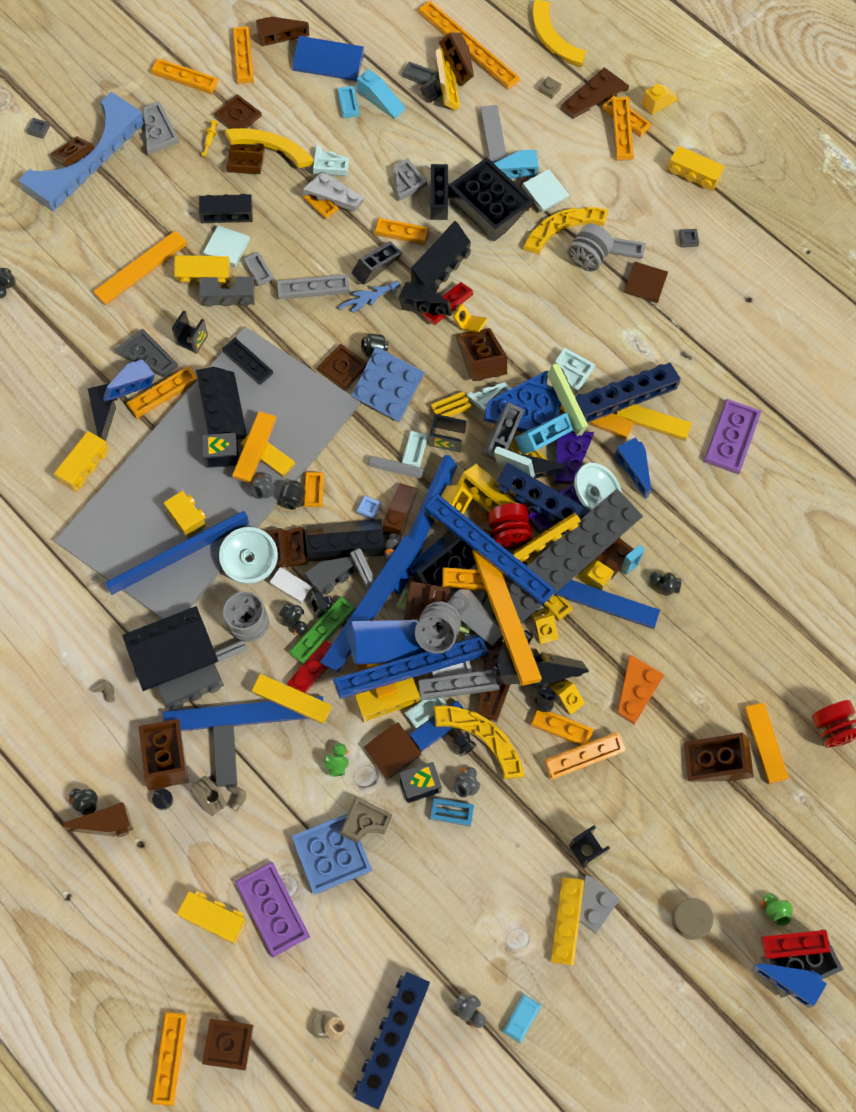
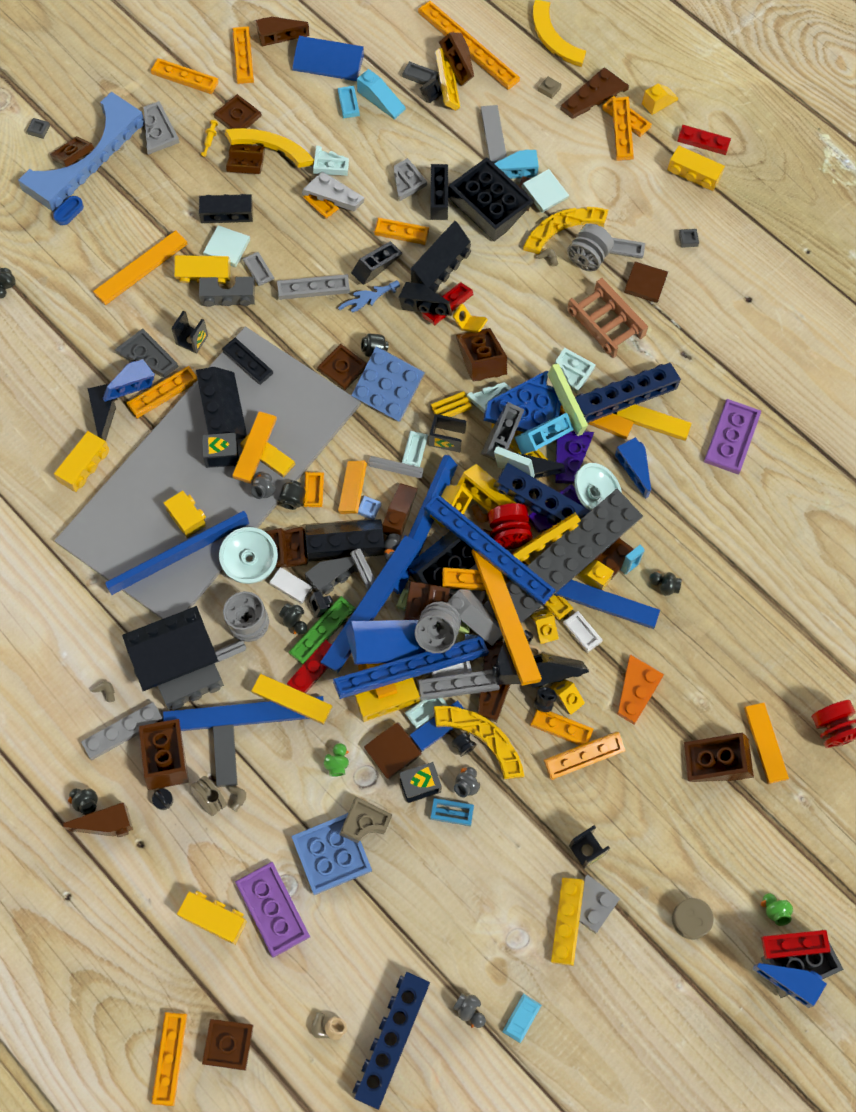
none -> blue tile [53,196,84,225]
none -> light grey plate [81,702,163,761]
none -> light orange tile [338,460,367,514]
none -> dark tan animal [536,248,559,266]
none -> white tile [563,611,603,653]
none -> nougat fence [567,278,648,358]
none -> red plate [677,125,731,155]

